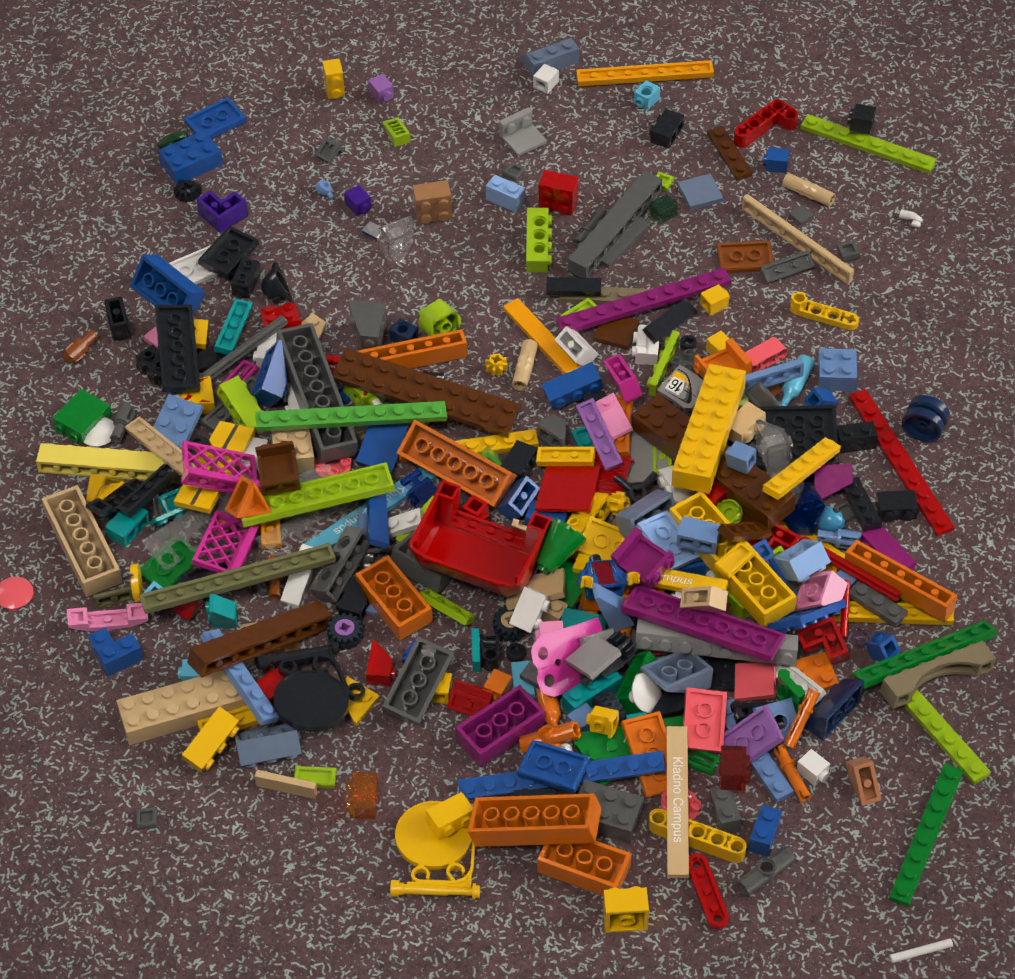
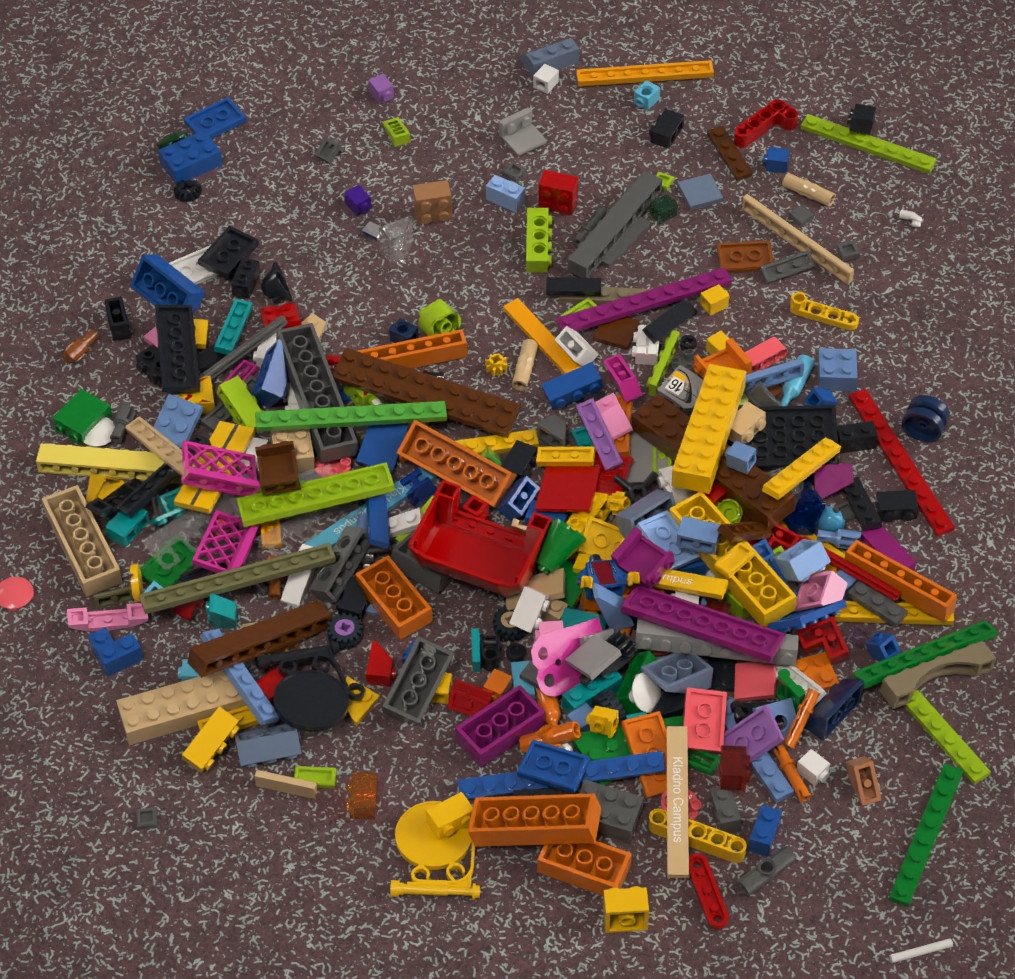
dark purple brick [196,191,248,233] -> none
orange slope [225,475,272,518] -> none
medium blue piece [316,180,334,200] -> none
yellow brick [322,59,345,99] -> none
dark grey slope [349,300,387,350] -> none
lime tile [419,589,477,626] -> none
tan slope [680,586,728,612] -> none
clear slope [755,420,793,473] -> none
red bar [840,579,851,638] -> none

